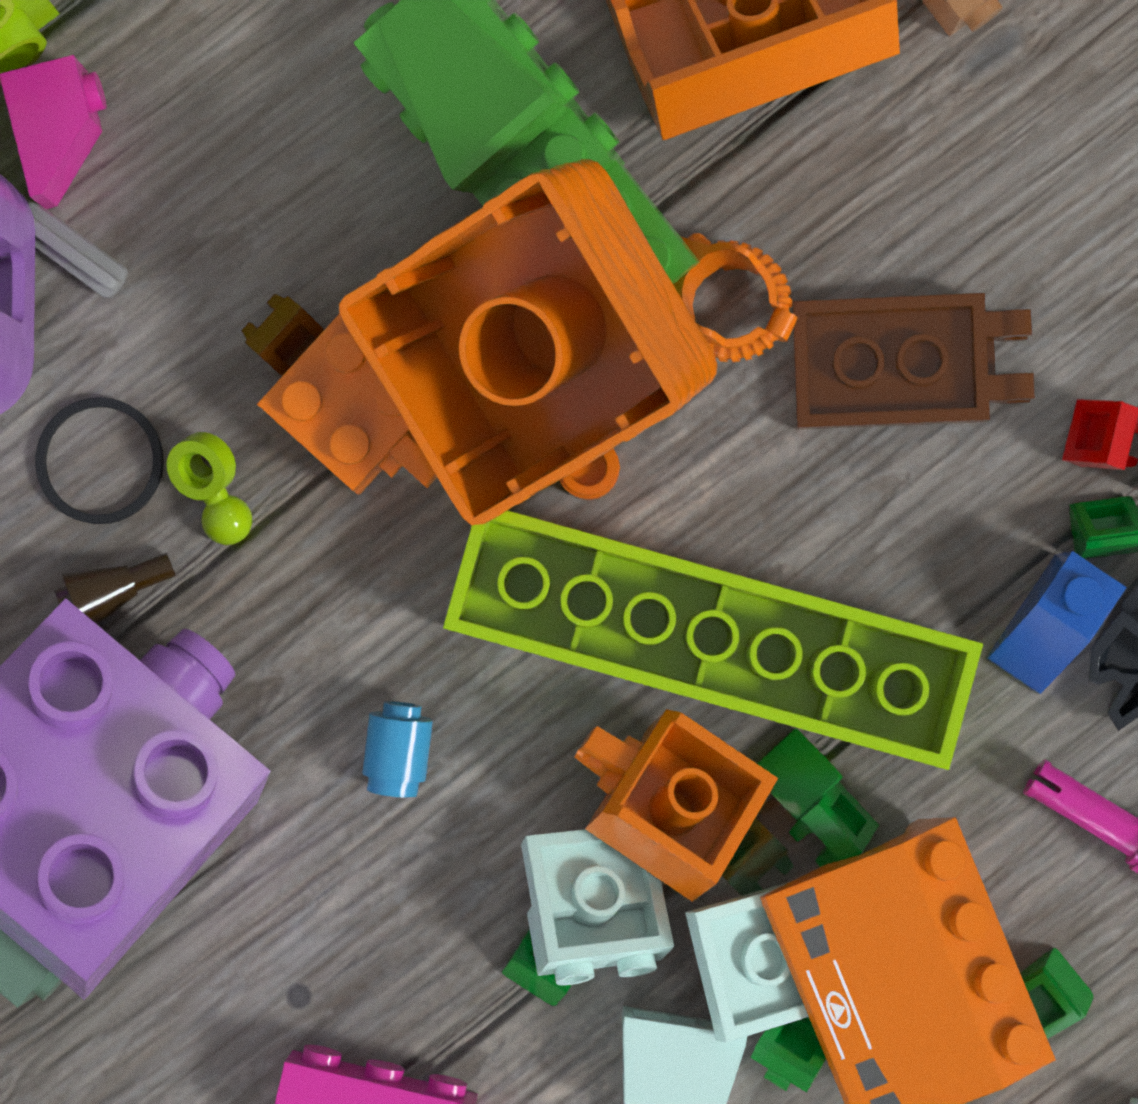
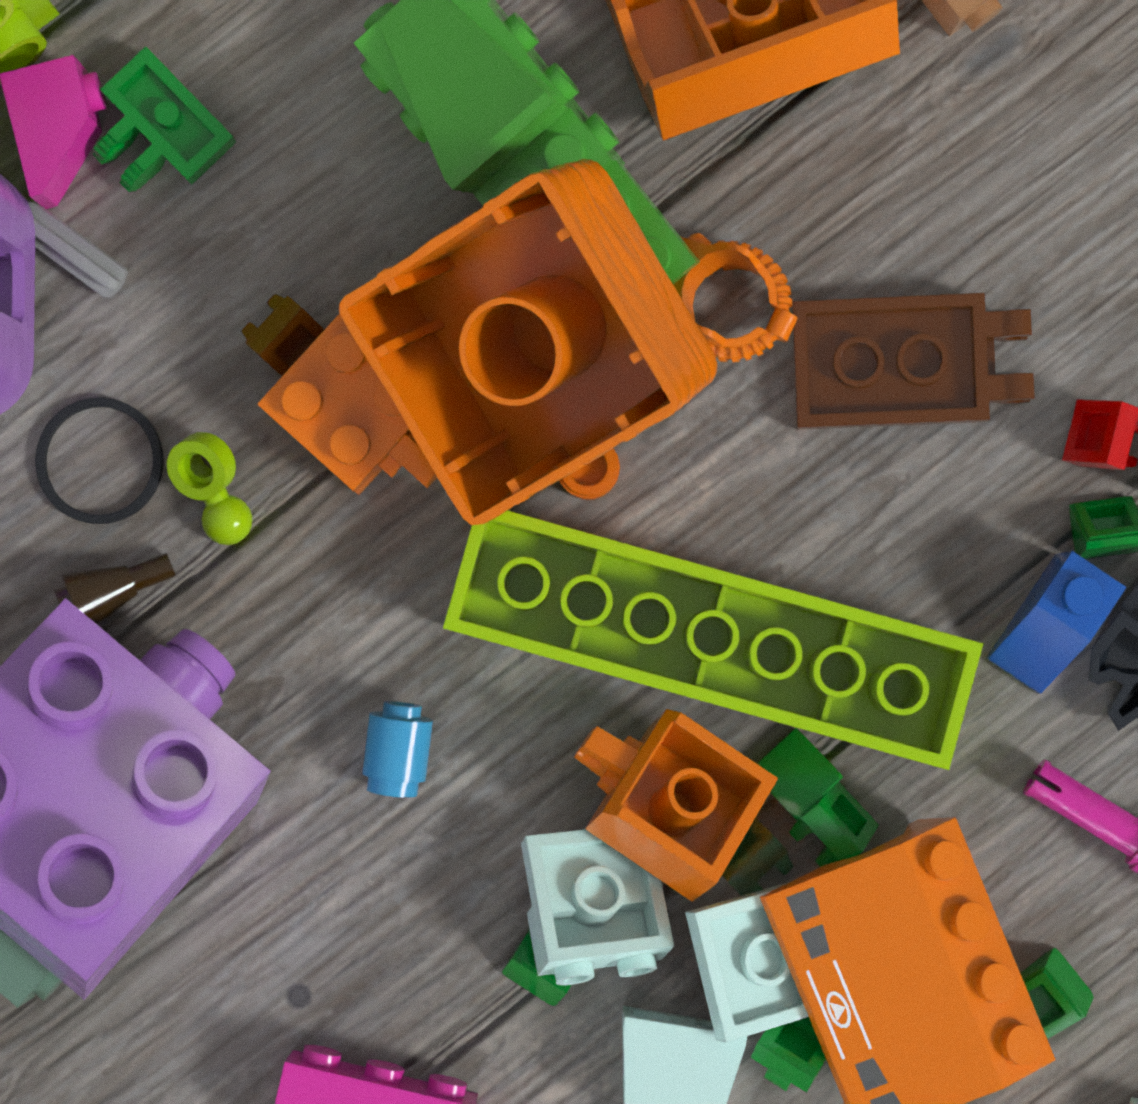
none -> green hinge [92,46,237,193]

